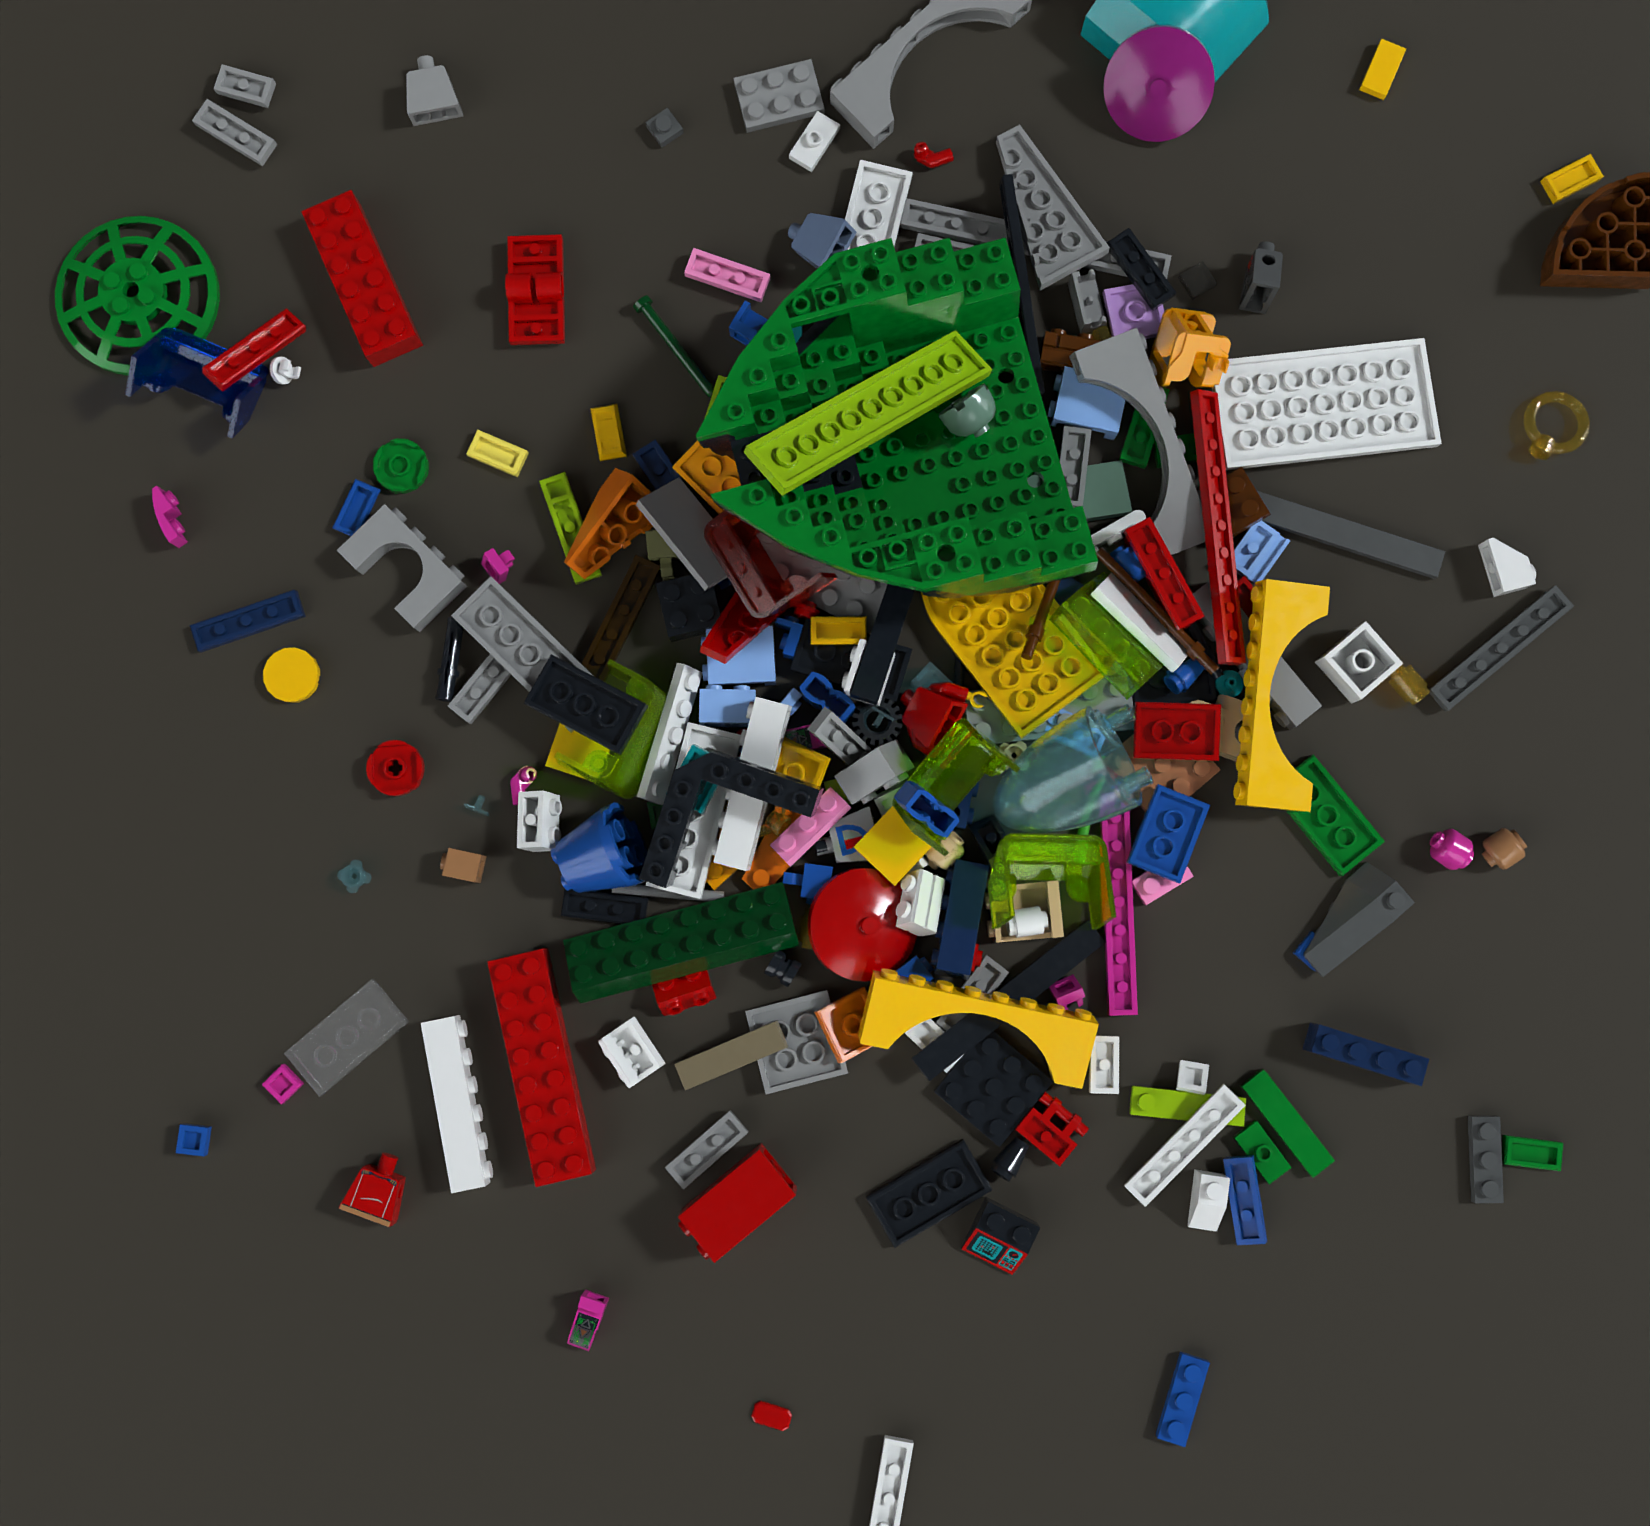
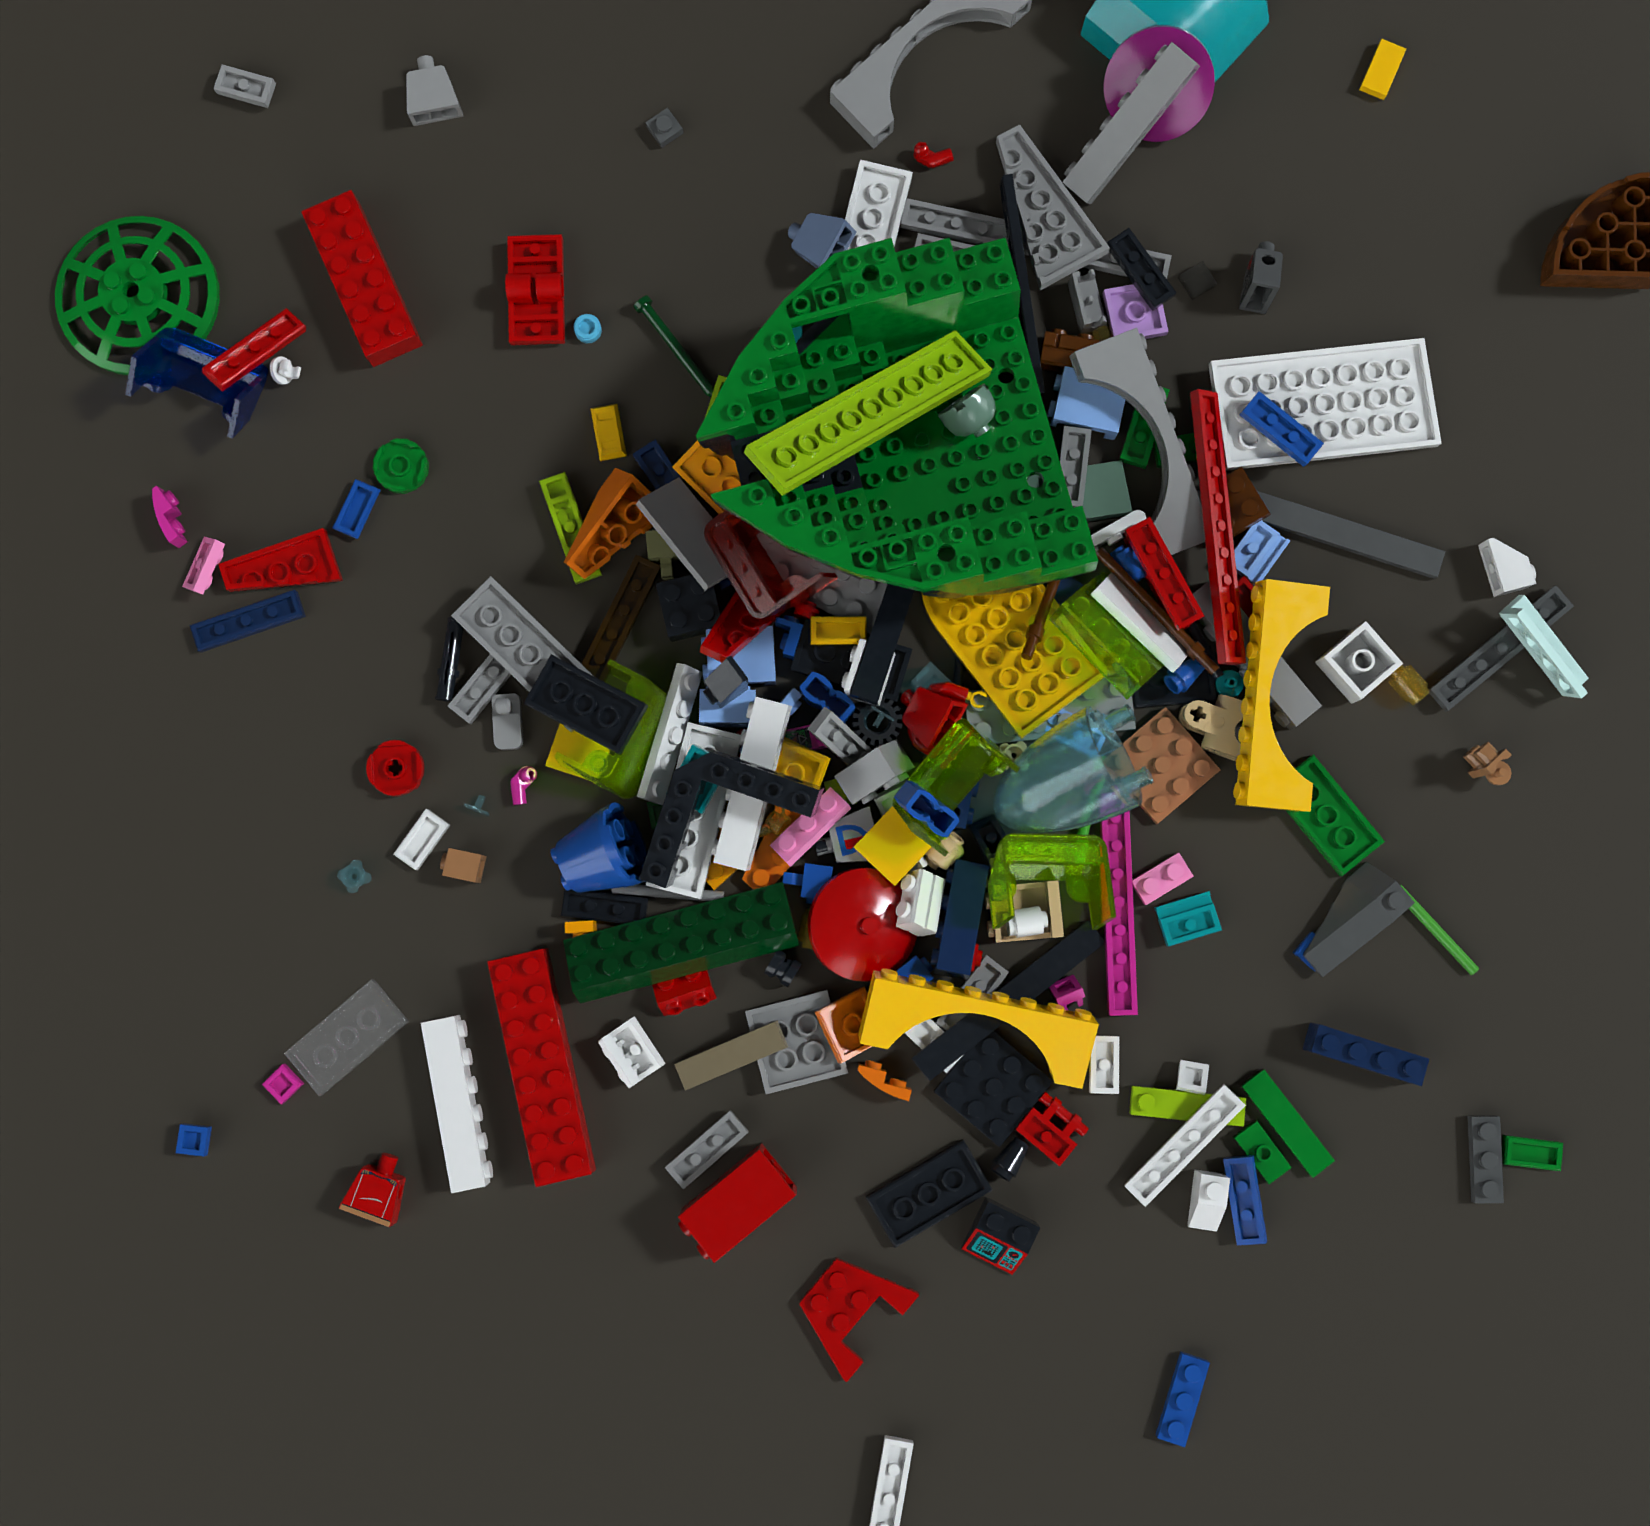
light grey plate [192,99,277,166] -> none
yellow tile [263,647,320,703] -> none
light grey arch [337,504,467,632] -> none
light yellow tile [466,429,529,477] -> none
dark pink tile [481,548,515,584] -> none
white brick [517,791,562,852] -> none
leg [567,1289,609,1351] -> none
bright pink plate [684,248,770,302] -> none
blue panel [729,300,768,346] -> none
light grey plate [733,59,825,133] -> none
red piece [751,1400,792,1431] -> none
white plate [789,111,840,172] -> none
blue tile [1126,784,1210,884] -> none
red tile [1133,702,1221,761] -> none
light orange animal [1149,308,1231,388] -> none
dark pink head [1430,828,1474,870] -> none
medium nougat head [1481,828,1527,870] -> none
clear yellow piece [1524,391,1590,460] -> none
yellow tile [1540,154,1604,204] -> none
none -> bright pink plate [182,537,225,594]
none -> red wing [218,528,343,592]
none -> white tile [393,809,450,871]
none -> light grey piece [491,693,523,750]
none -> light orange plate [565,920,597,937]
none -> medium azure tile [573,314,602,343]
none -> black slope [703,656,748,708]
none -> red wing [799,1257,919,1382]
none -> orange slope [857,1060,912,1101]
none -> light grey brick [1063,42,1200,204]
none -> teal plate [1154,891,1222,947]
none -> blue plate [1239,391,1324,467]
none -> bright green bar [1400,885,1479,975]
none -> medium nougat hips [1463,742,1512,785]
none -> light aqua fence [1499,595,1589,698]

